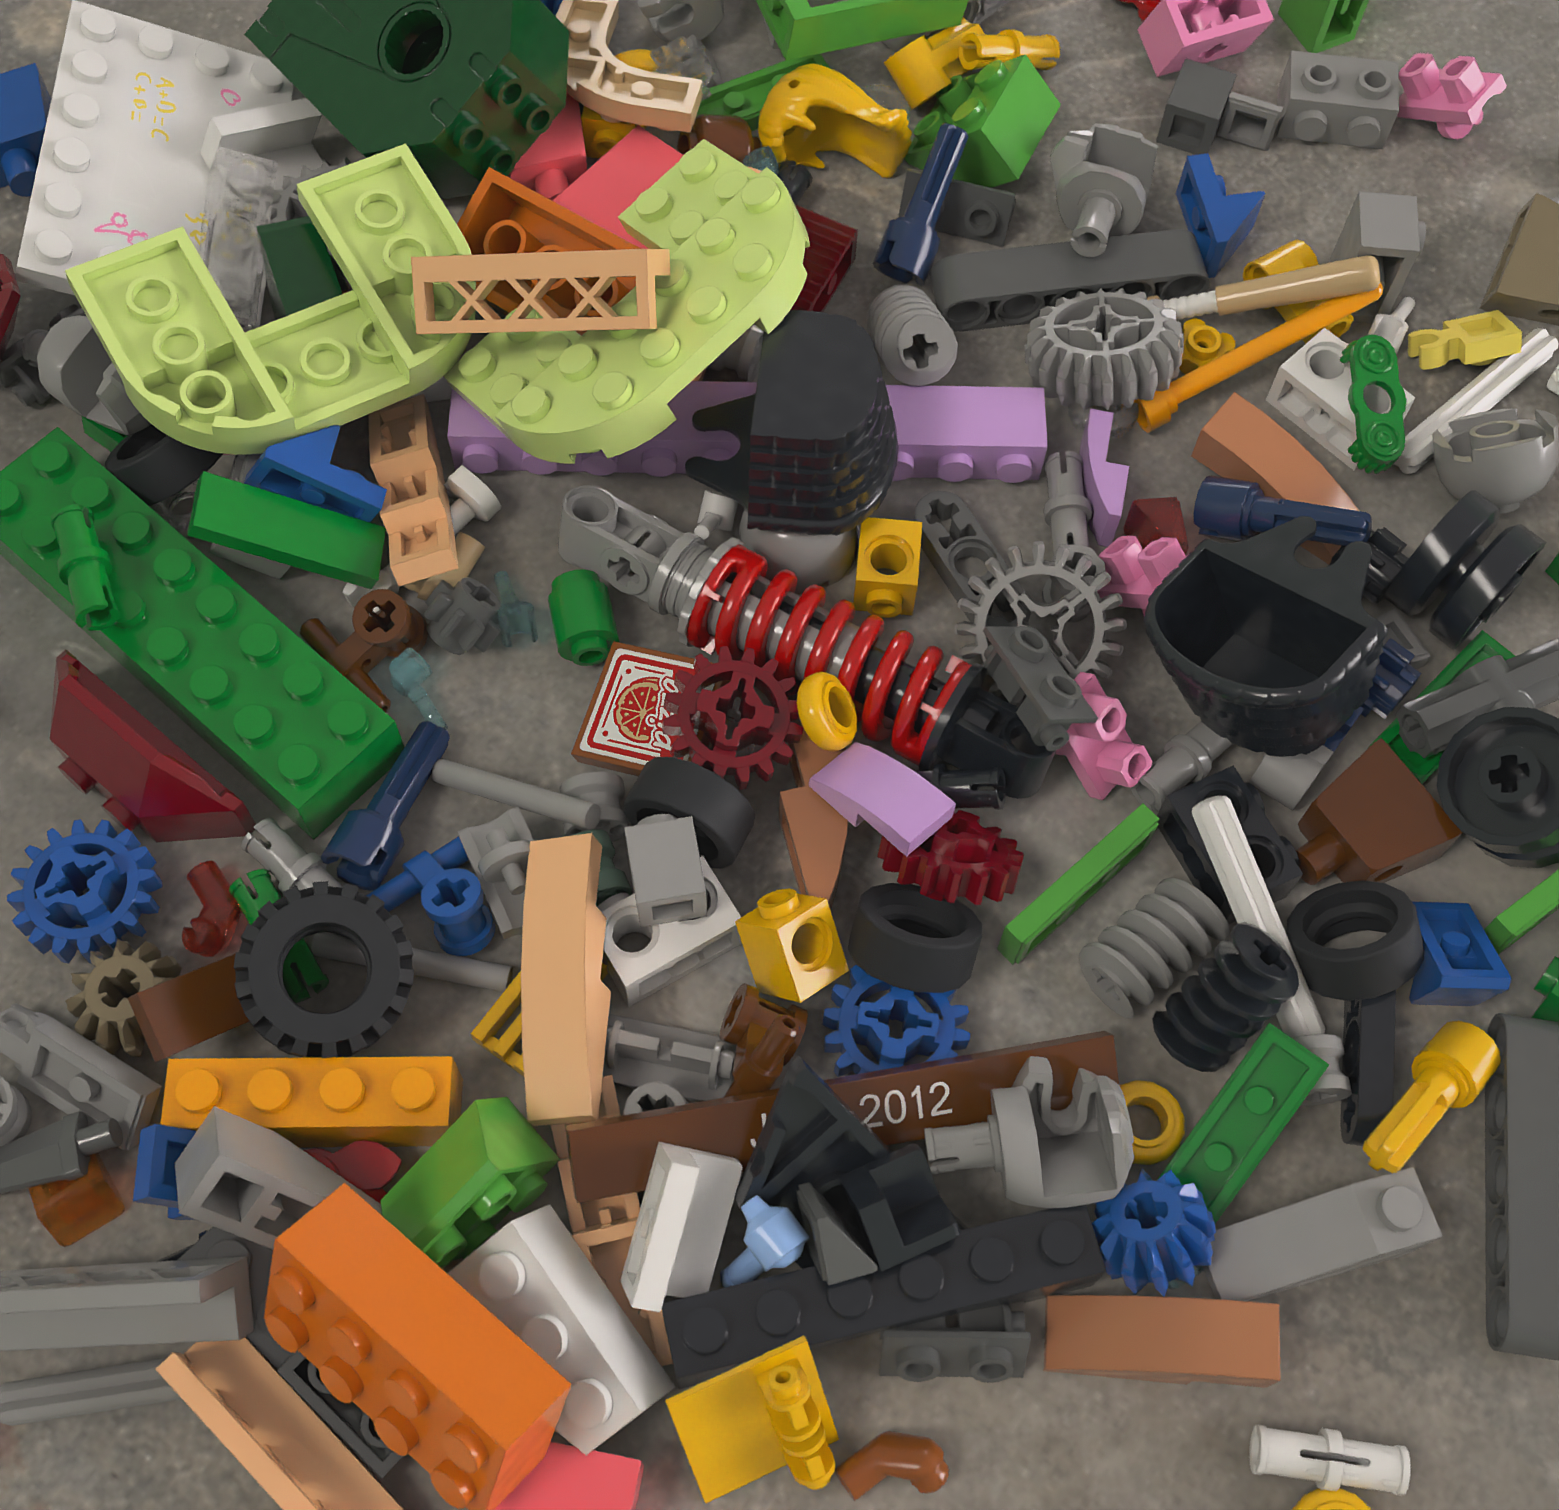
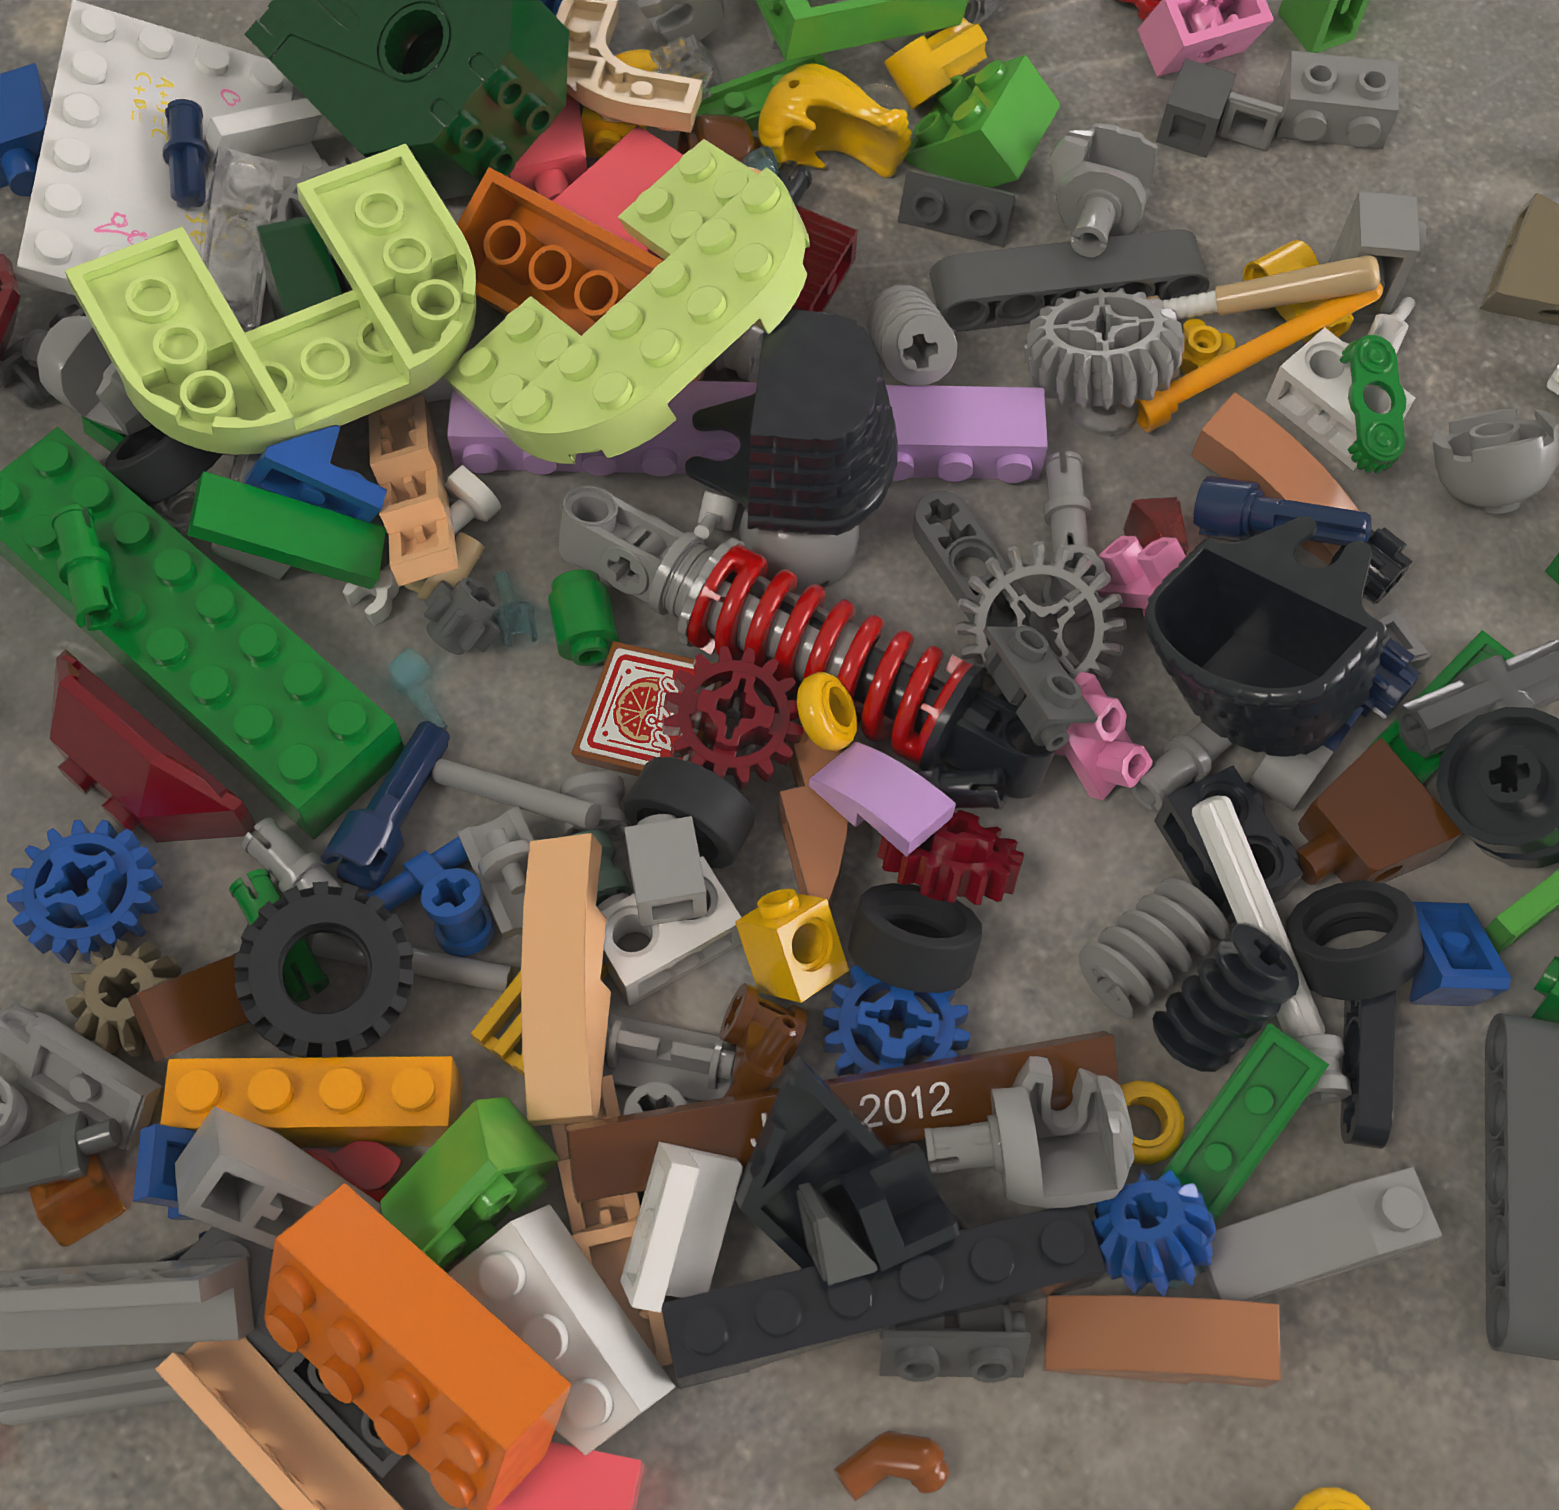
clear red arm [182,860,242,957] -> none
reddish brown piece [299,589,428,713] -> none
light nougat fence [411,249,670,334] -> none
yellow hinge [665,1335,839,1504] -> none
light blue piece [720,1195,810,1288] -> none
yellow brick [853,517,922,618] -> none
dark blue piece [873,123,968,286] -> none
yellow pin [958,29,1060,70] -> none
bright green tile [997,803,1160,965] -> none
lavender slope [1079,409,1129,547] -> none
blue slope [1176,153,1265,278] -> none
white pin [1249,1425,1411,1496] -> none
yellow piece [1363,1021,1501,1173] -> none
black wheel [1384,490,1546,650] -> none
white axle [1394,328,1558,474] -> none
bright pink hips [1397,53,1507,139] -> none
light yellow plate [1408,310,1522,369] -> none
none -> dark blue axle [162,99,210,210]

